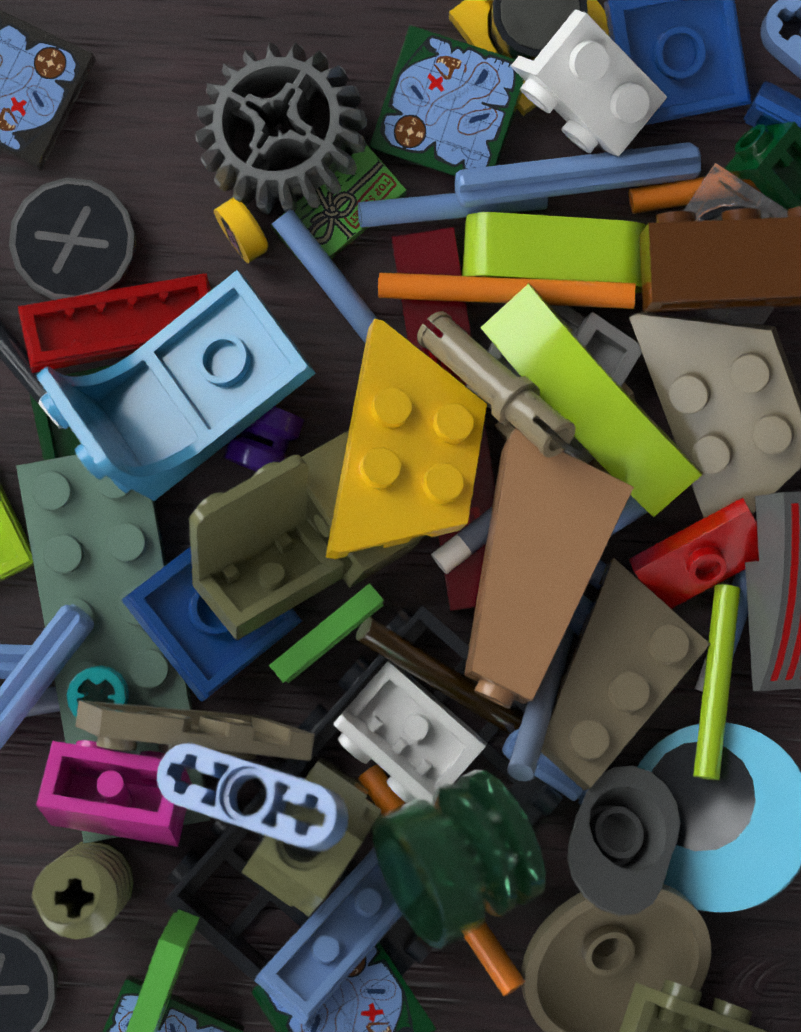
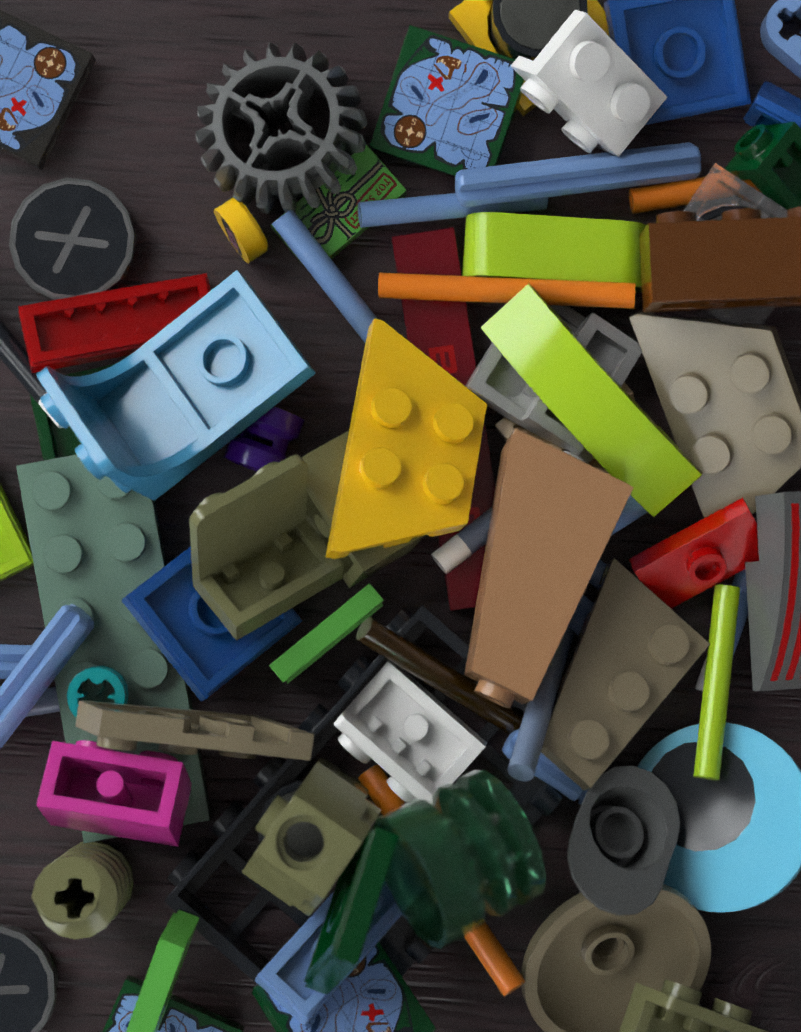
beam [157,743,348,851] -> none
dark tan pin [417,311,576,458] -> none
none -> dark green tile [304,827,399,995]

